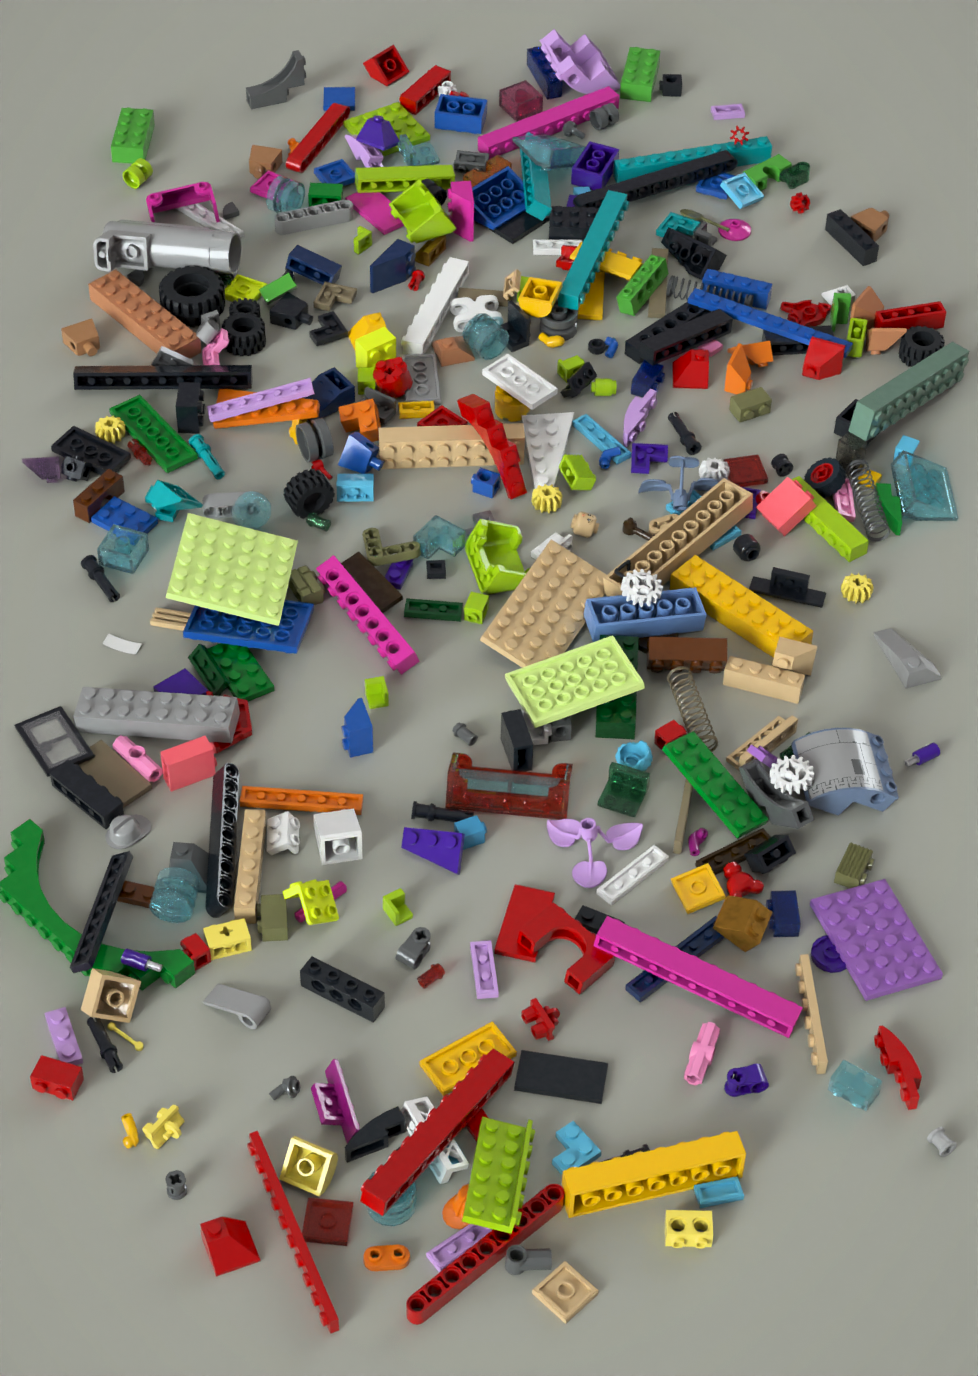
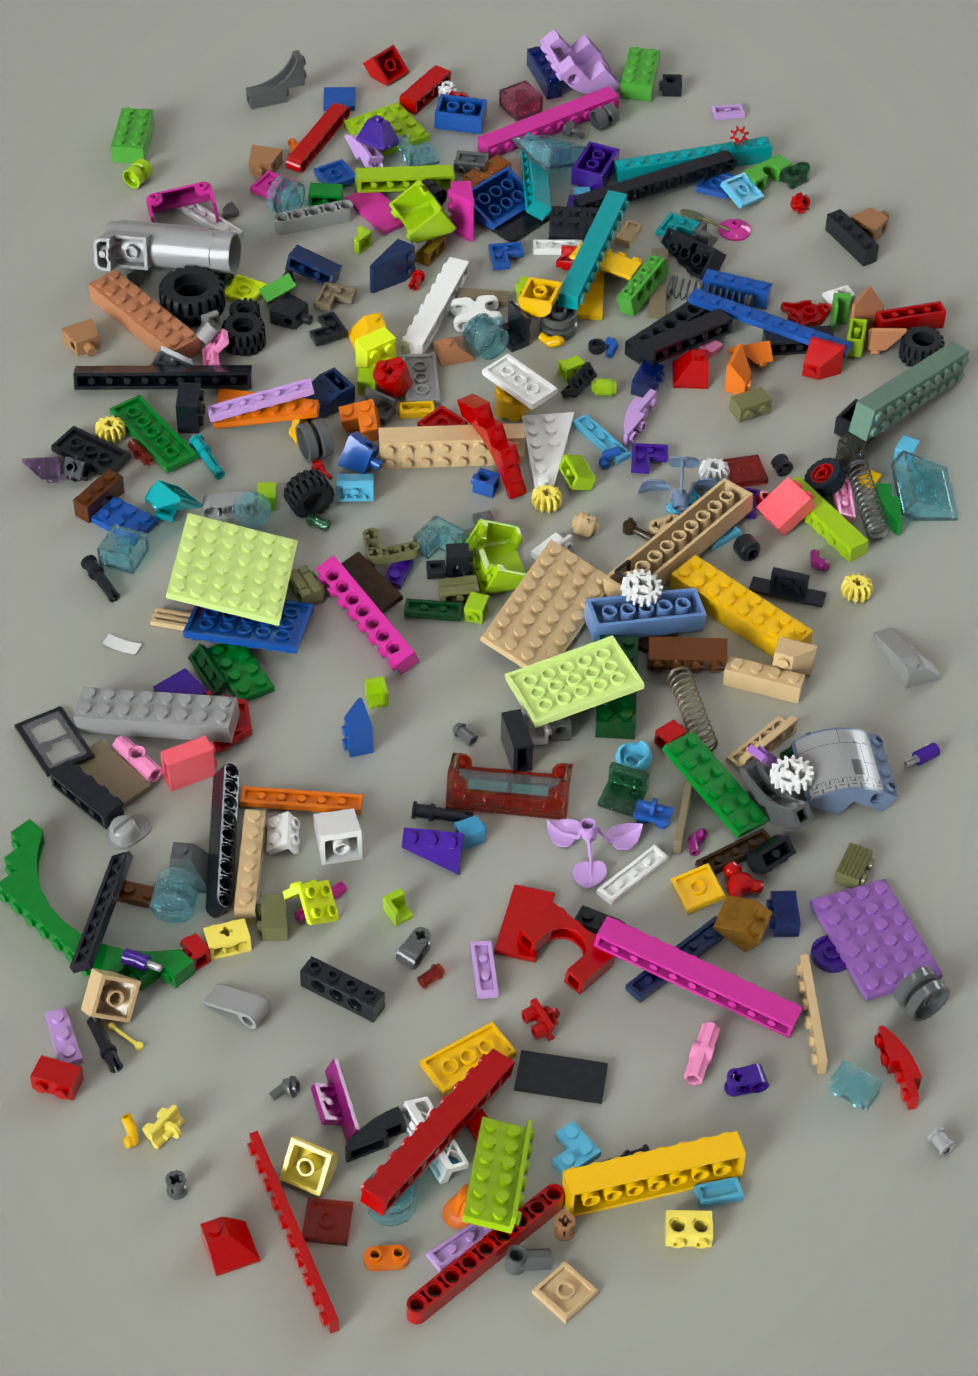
tan tile [503,269,521,300] -> none
black pin [668,412,702,455] -> none
none -> lime brick [257,482,277,511]
none -> olive brick [438,575,480,604]
none -> black brick [446,543,473,578]
none -> blue plate [488,241,524,270]
none -> medium nougat bush [554,1211,576,1241]
none -> tan tile [614,220,642,247]
none -> blue hips [633,798,674,829]
none -> magenta arm [810,549,830,572]
none -> dark grey wheel [894,966,950,1022]

